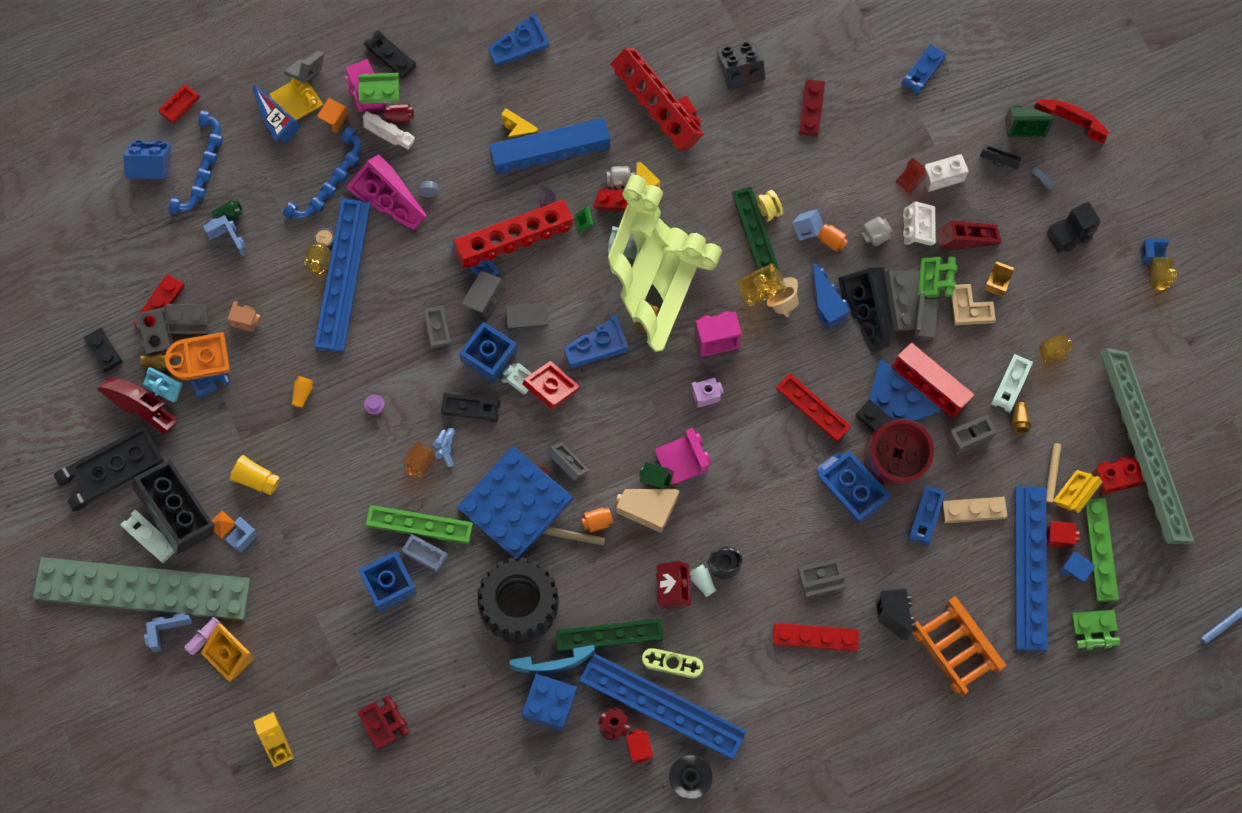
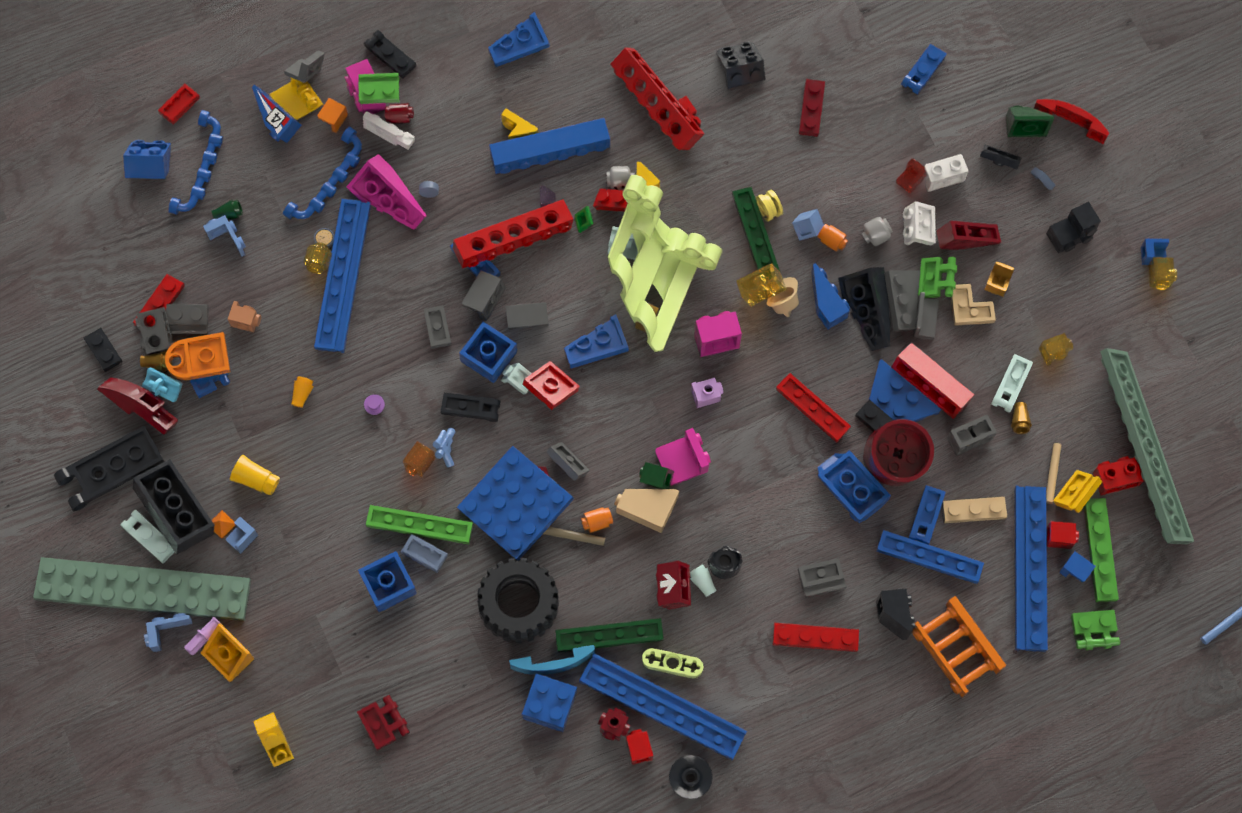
none -> blue plate [876,530,984,584]

